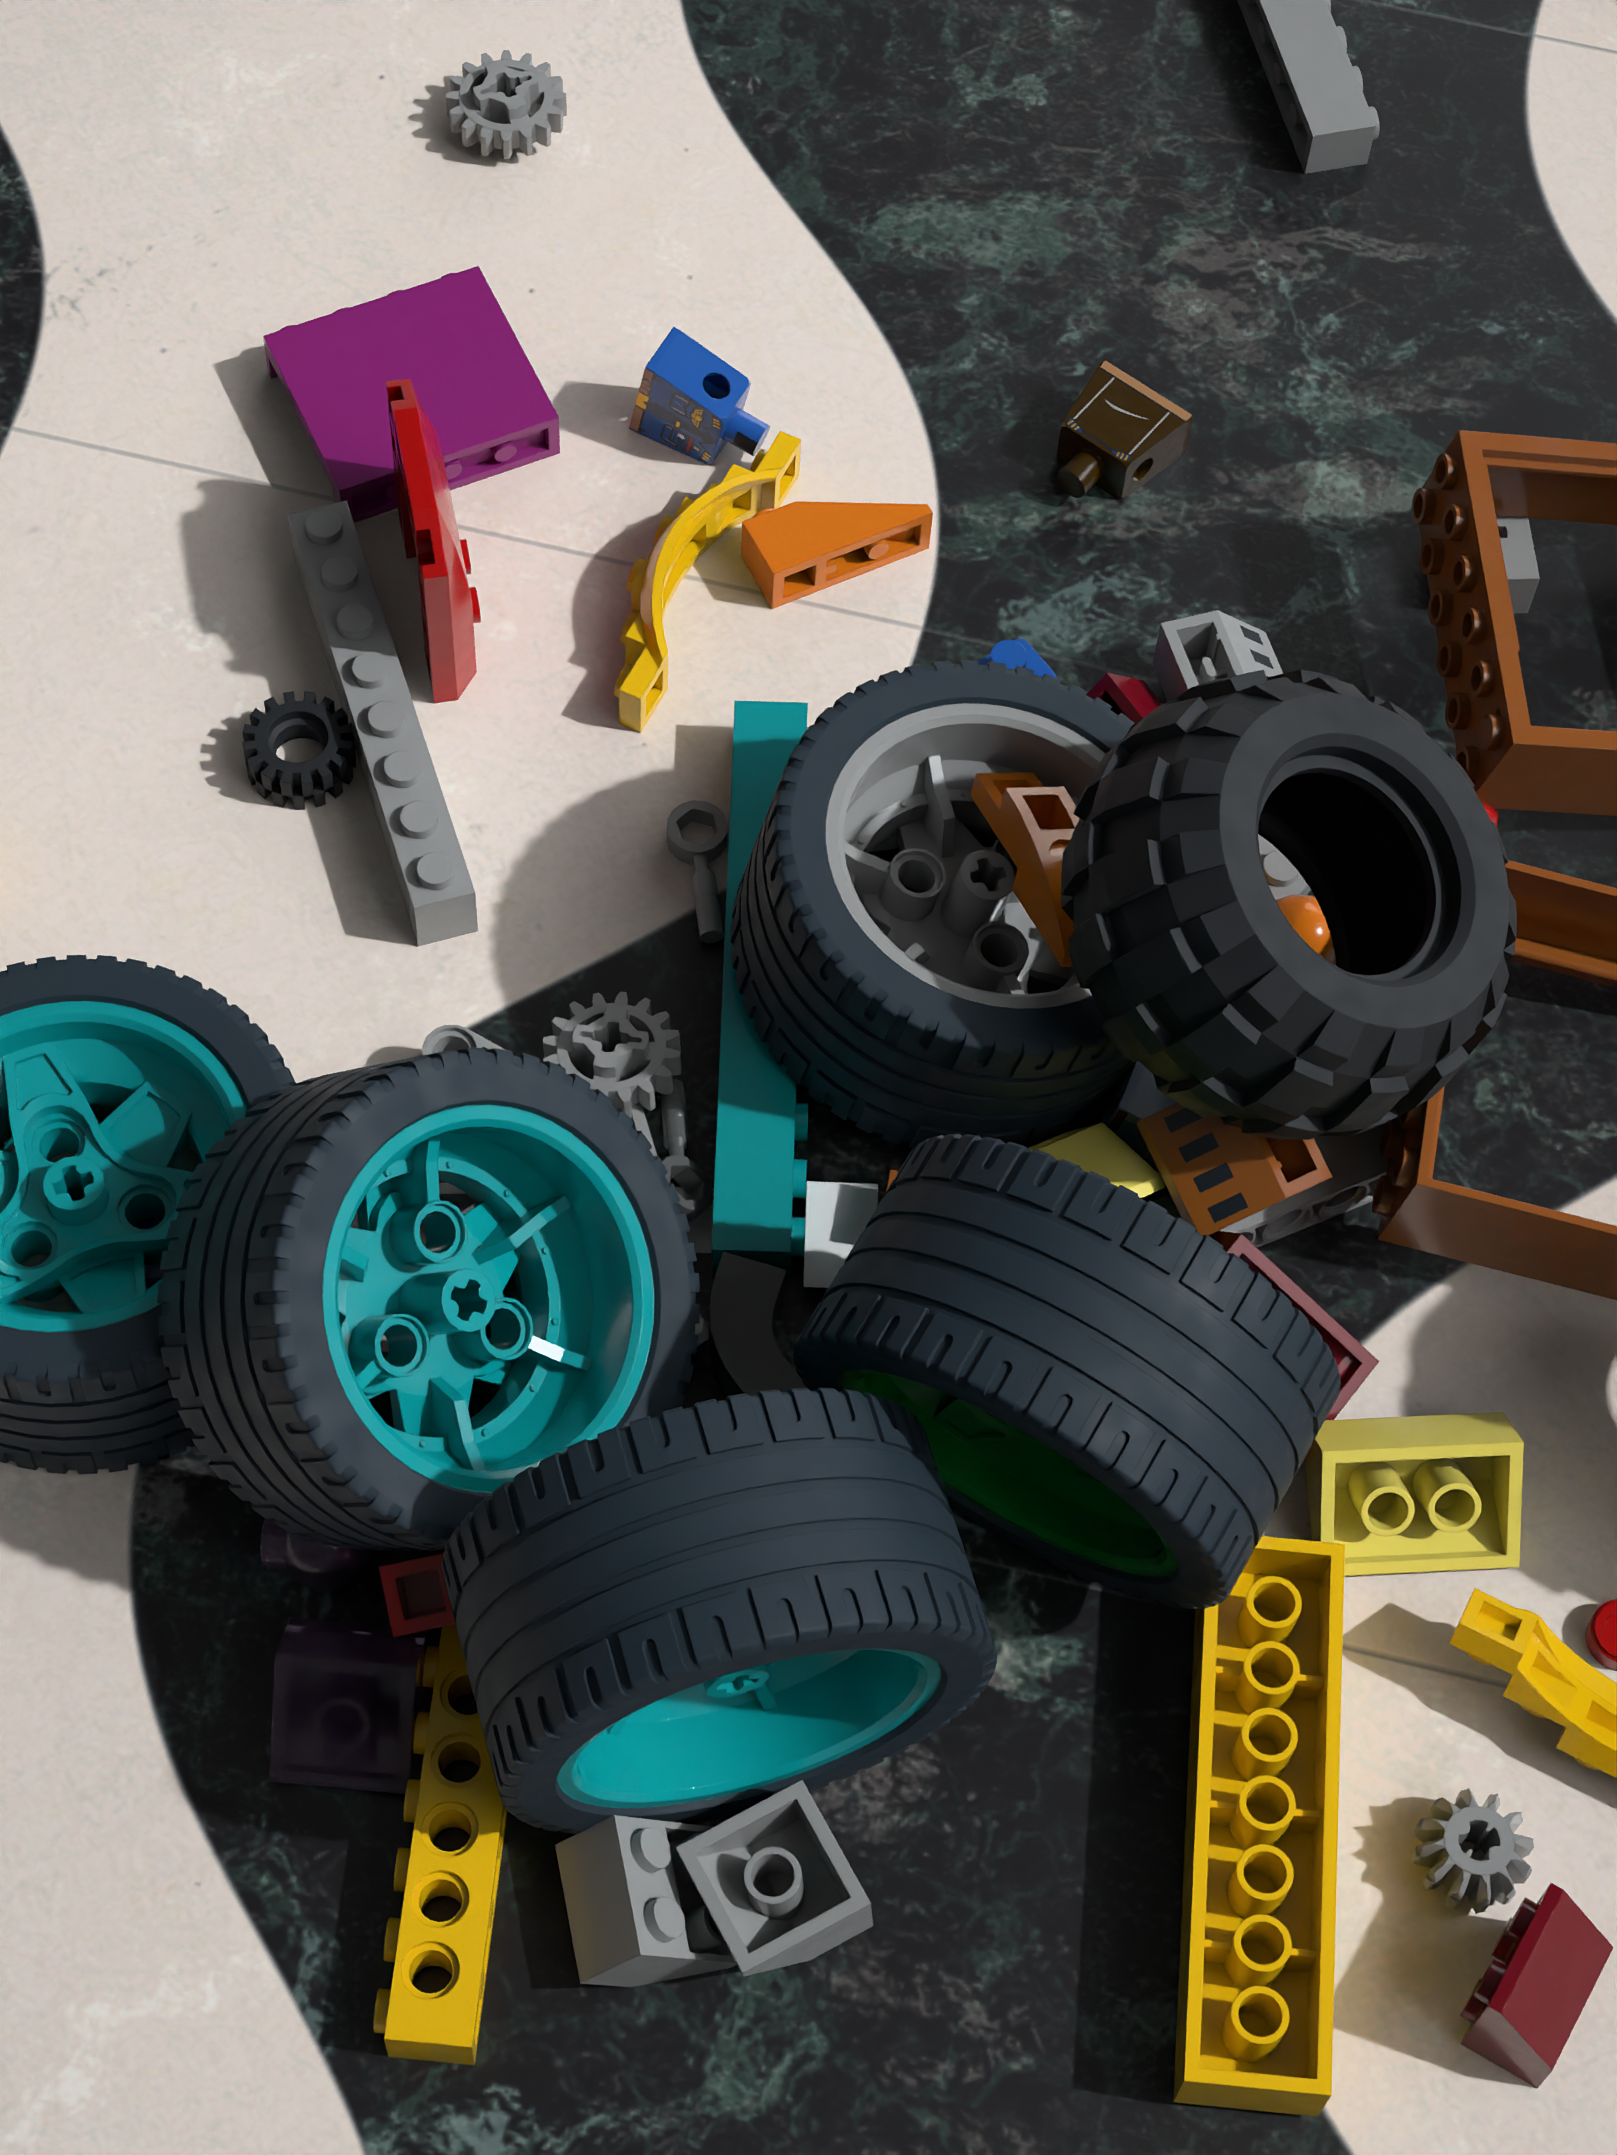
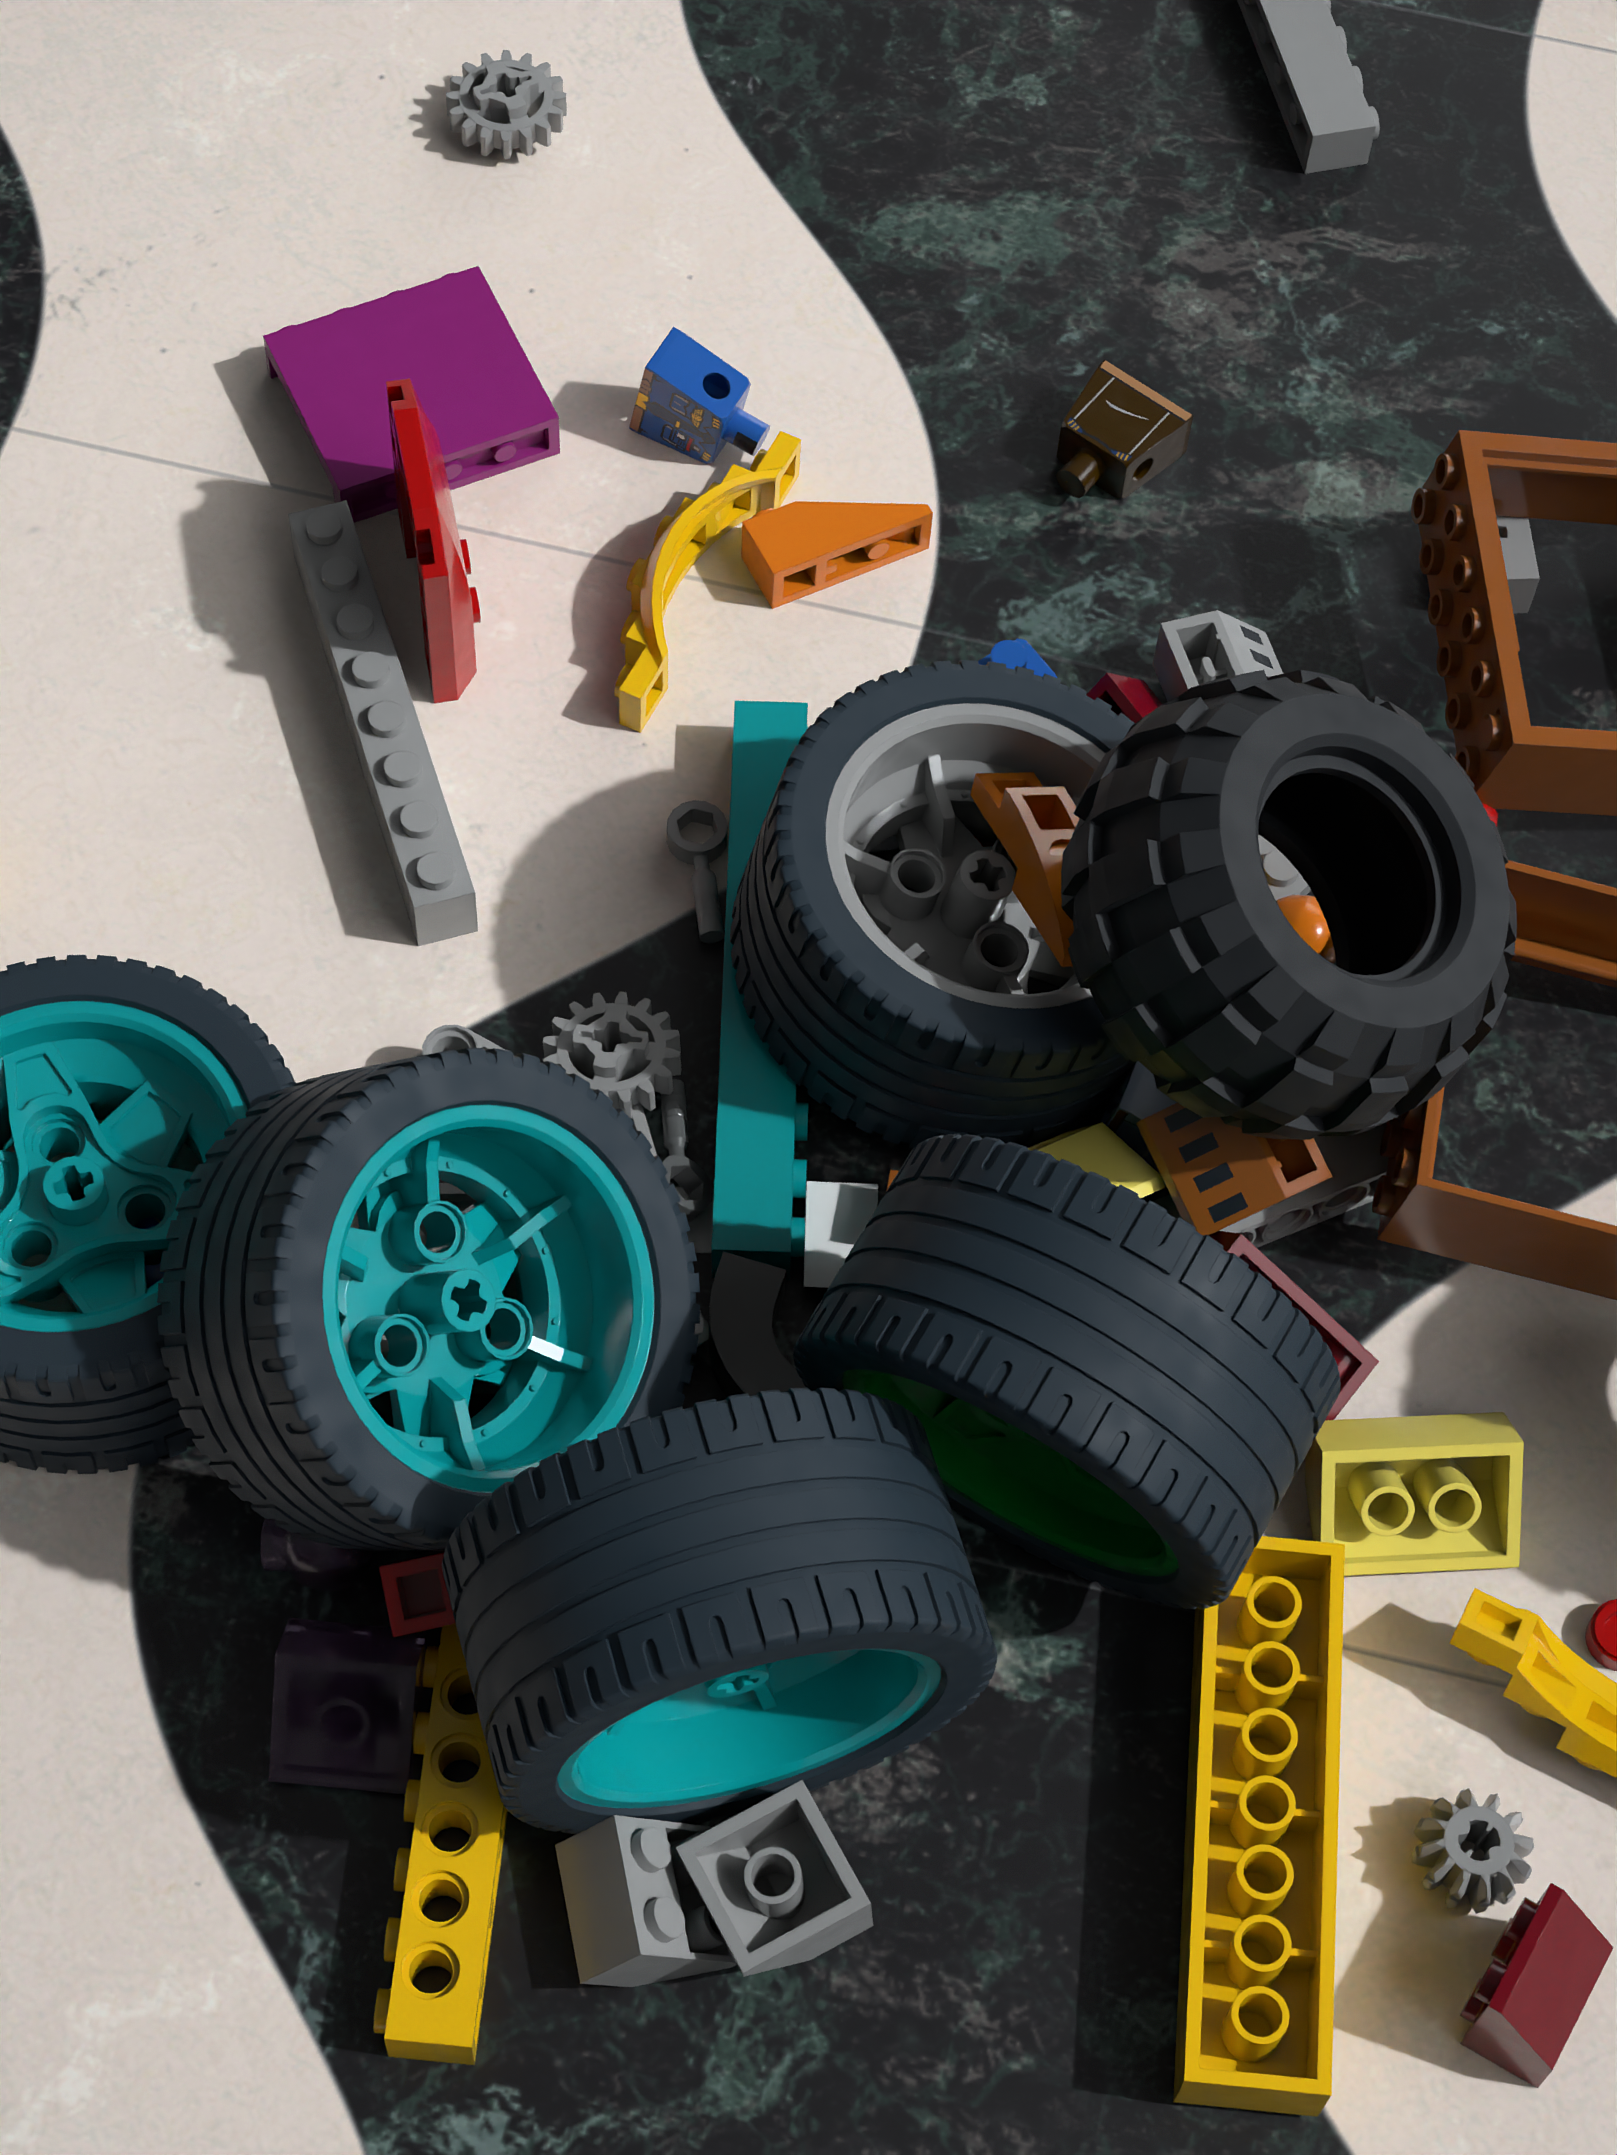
black tyre [242,691,356,810] -> none

